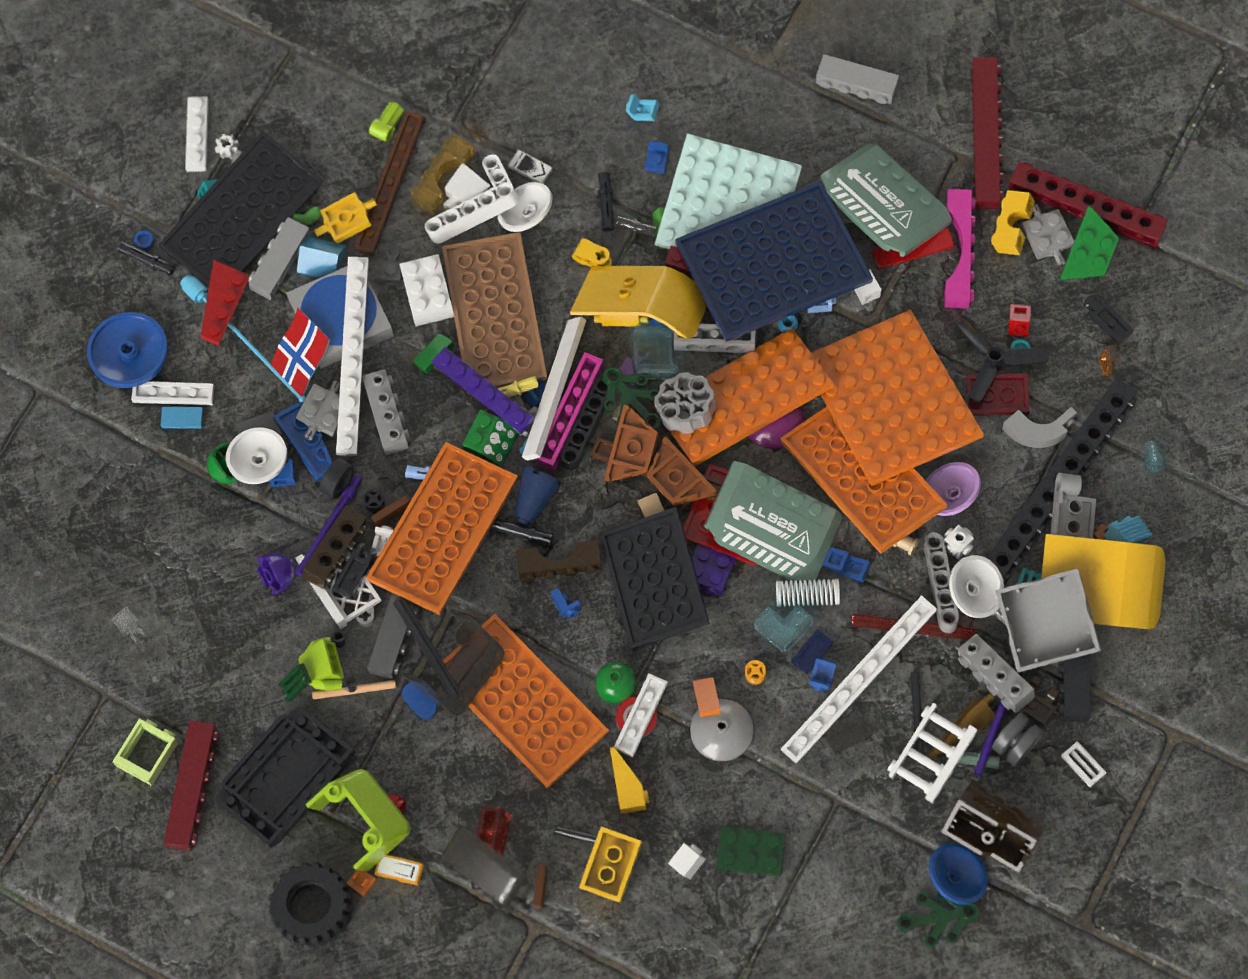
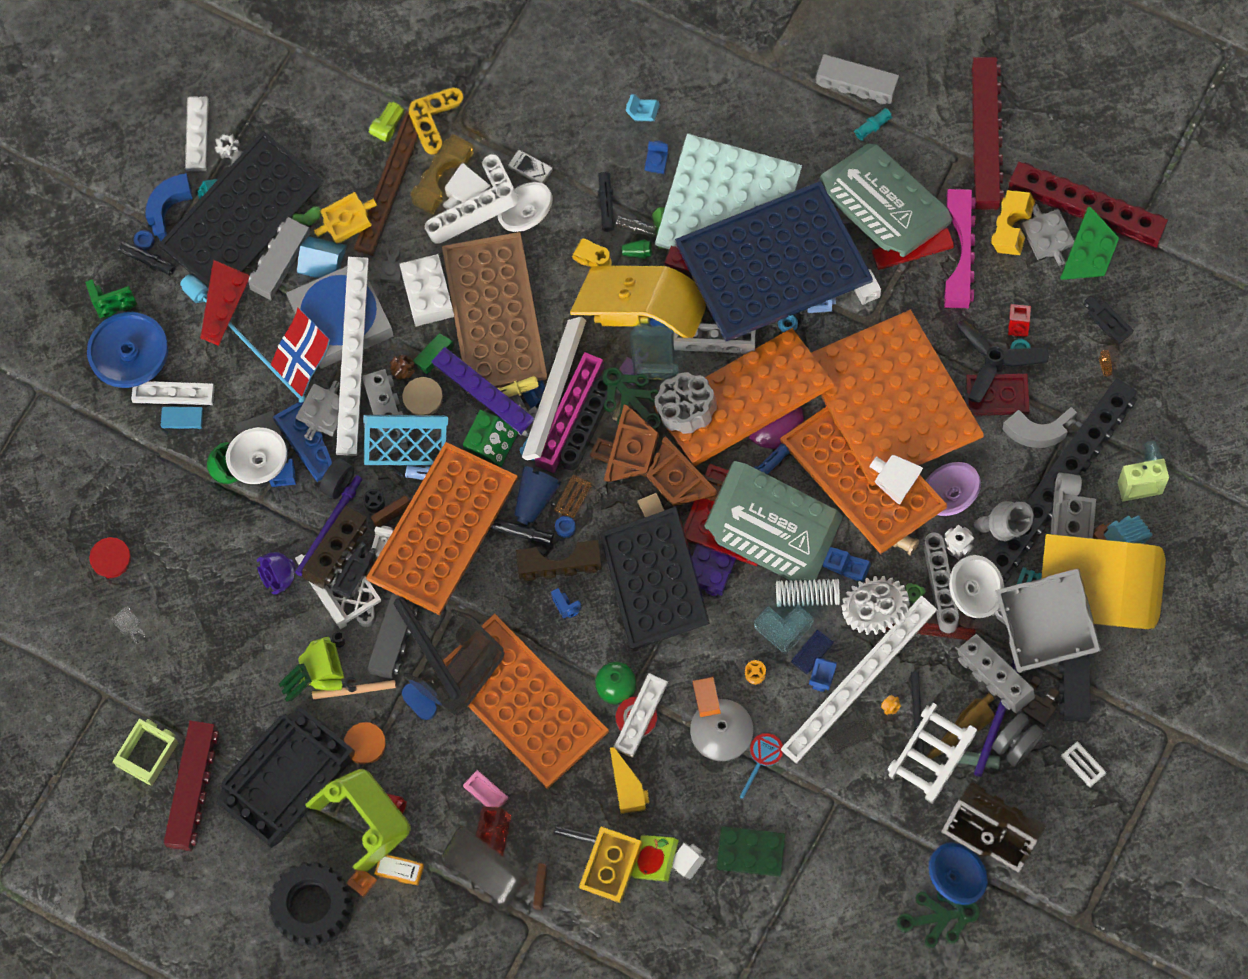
none -> green bracket [85,279,137,318]
none -> red tile [89,537,131,578]
none -> blue arch [146,173,193,242]
none -> orange tile [344,722,386,764]
none -> medium azure fence [363,415,448,465]
none -> reddish brown gear [390,355,415,380]
none -> tan tile [402,377,443,415]
none -> yellow beam [408,88,463,154]
none -> bright pink tile [463,770,509,814]
none -> clear orange tile [554,475,591,519]
none -> blue tile [555,516,576,538]
none -> green cone [622,239,652,259]
none -> tile [631,835,679,881]
none -> piece [740,733,783,798]
none -> blue pin [754,444,790,475]
none -> white gear [841,576,910,635]
none -> teal pin [854,108,892,140]
none -> white torso [869,455,923,505]
none -> light orange plate [881,695,901,714]
none -> bright green plate [906,583,926,604]
none -> light grey piece [974,501,1033,541]
none -> yellowish green window [1117,459,1169,502]

